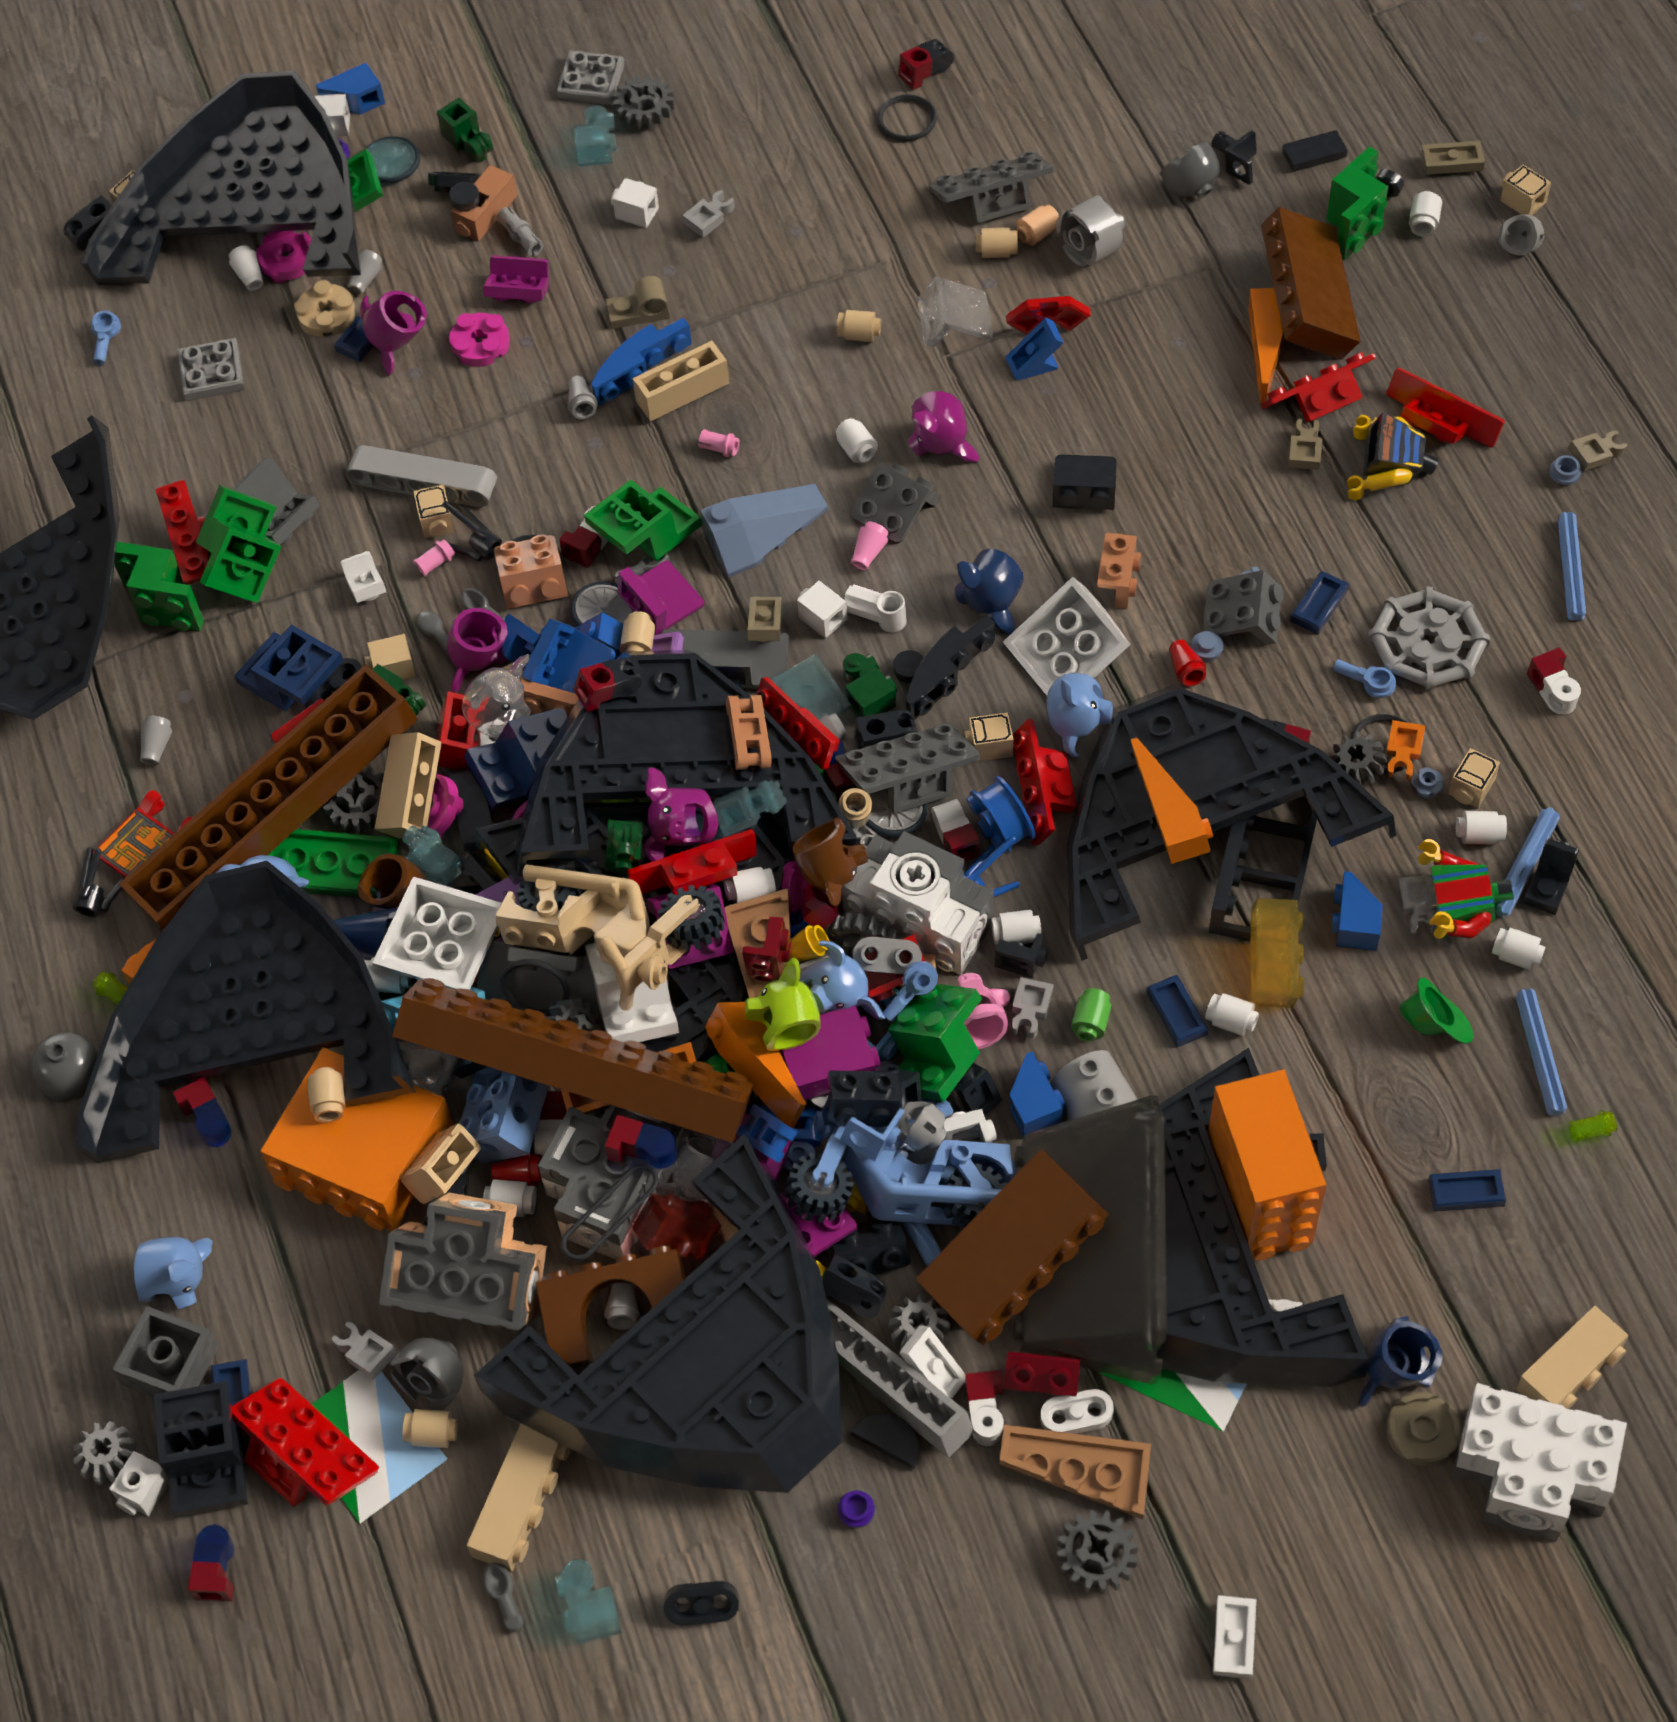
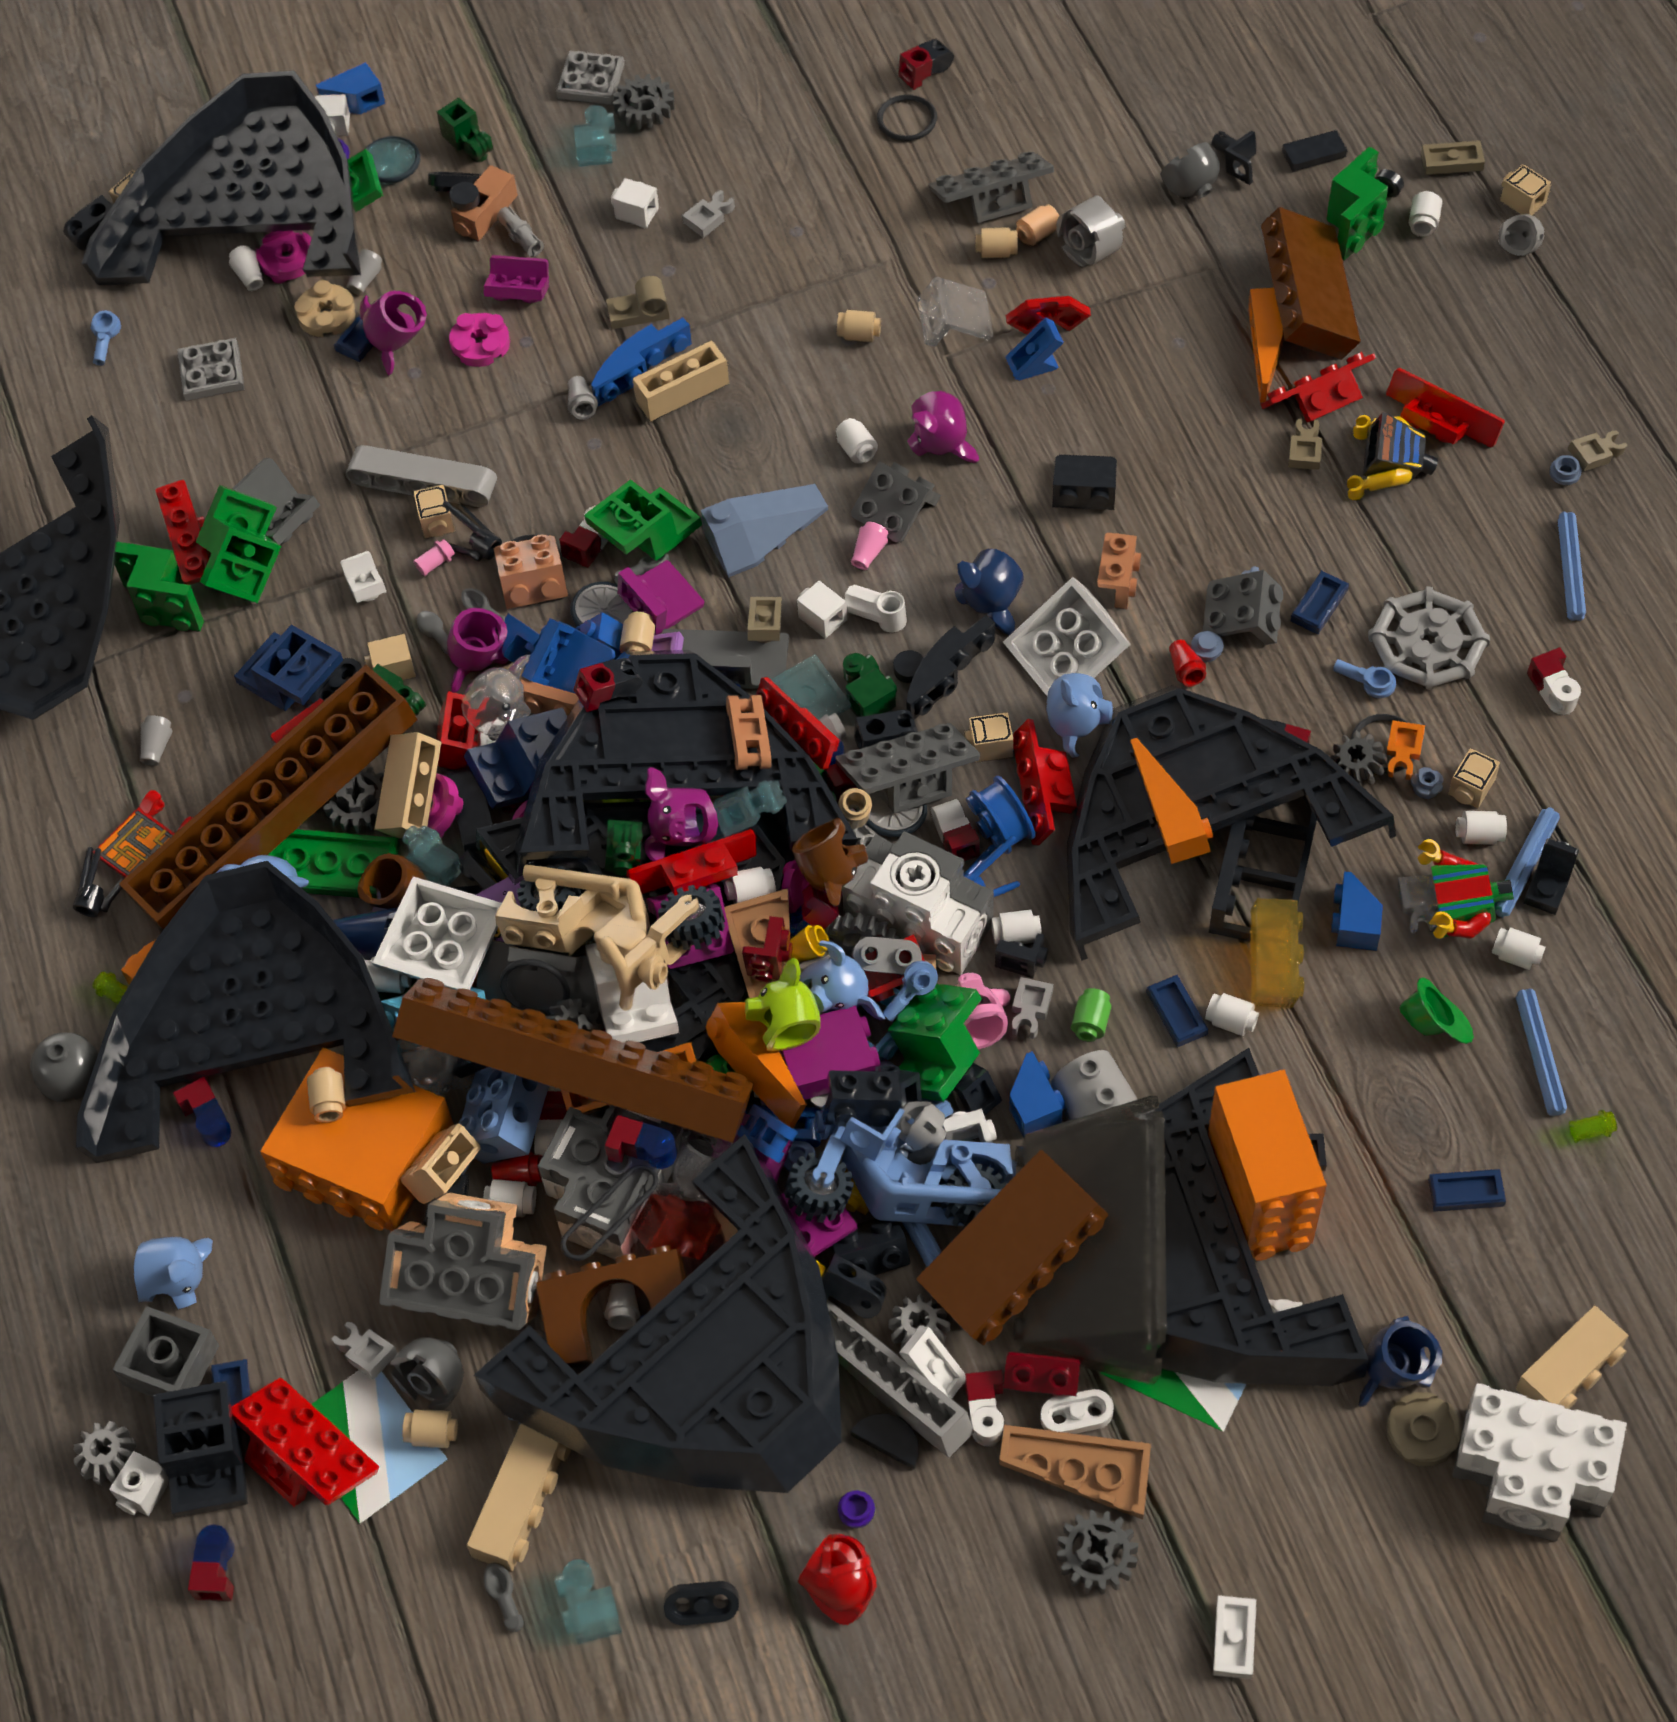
bright pink pin [698,429,739,458] -> none
none -> red helmet [797,1534,877,1625]

